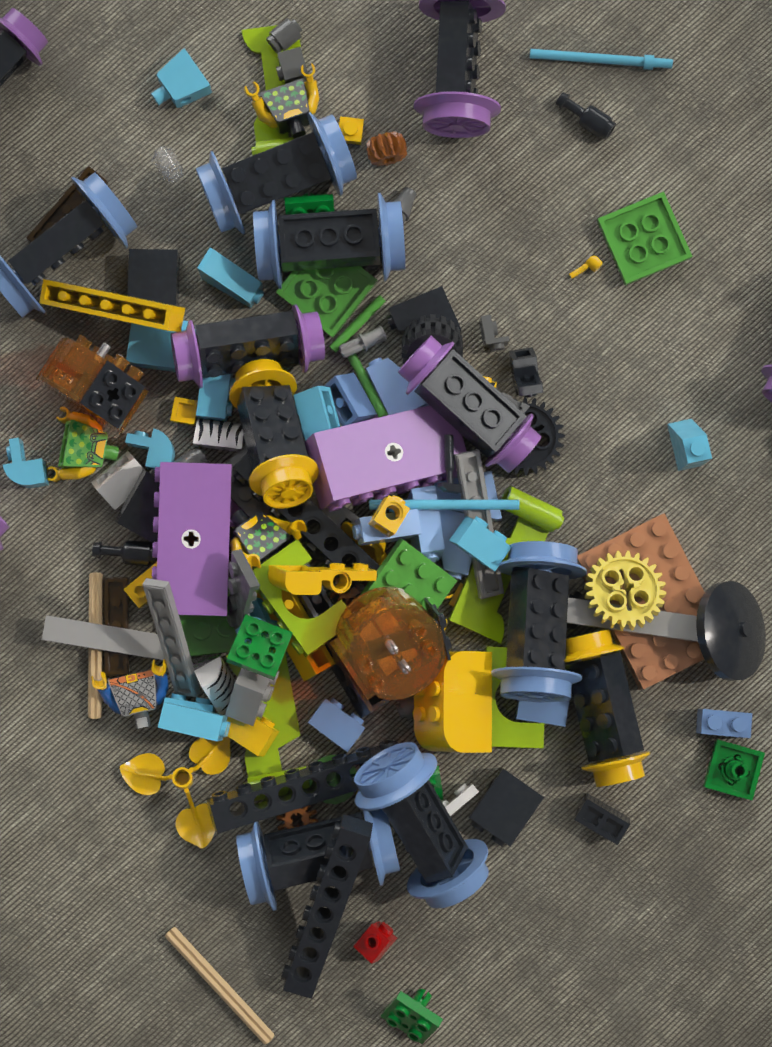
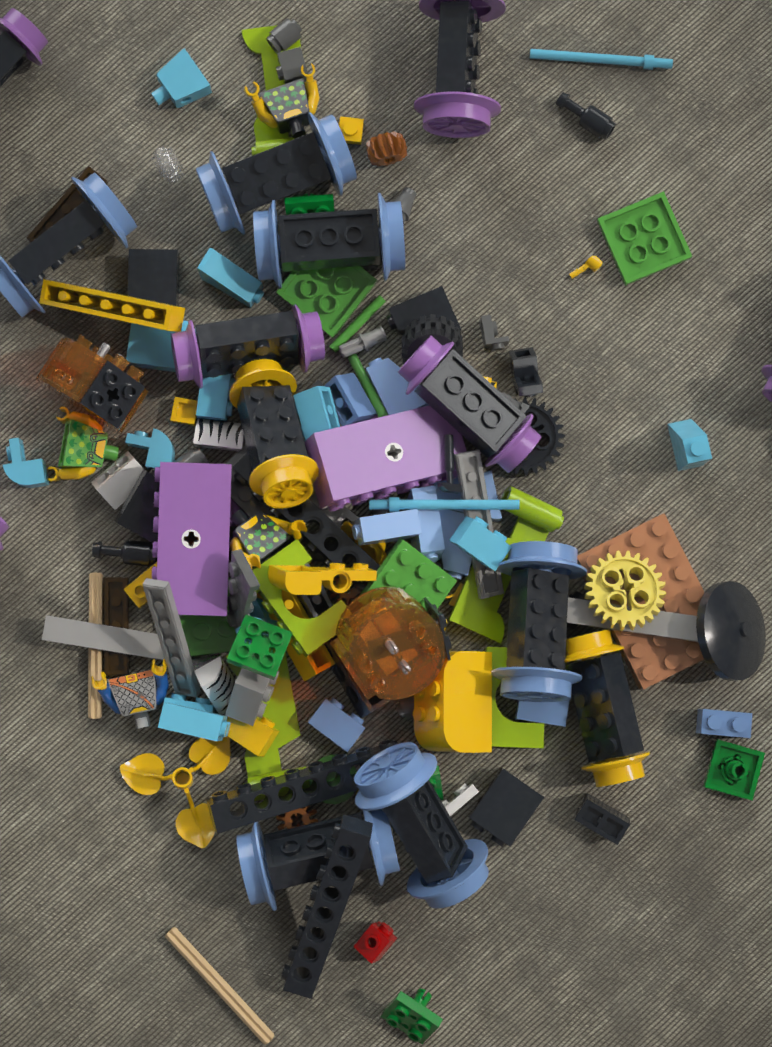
yellow brick [368,495,410,537] -> none

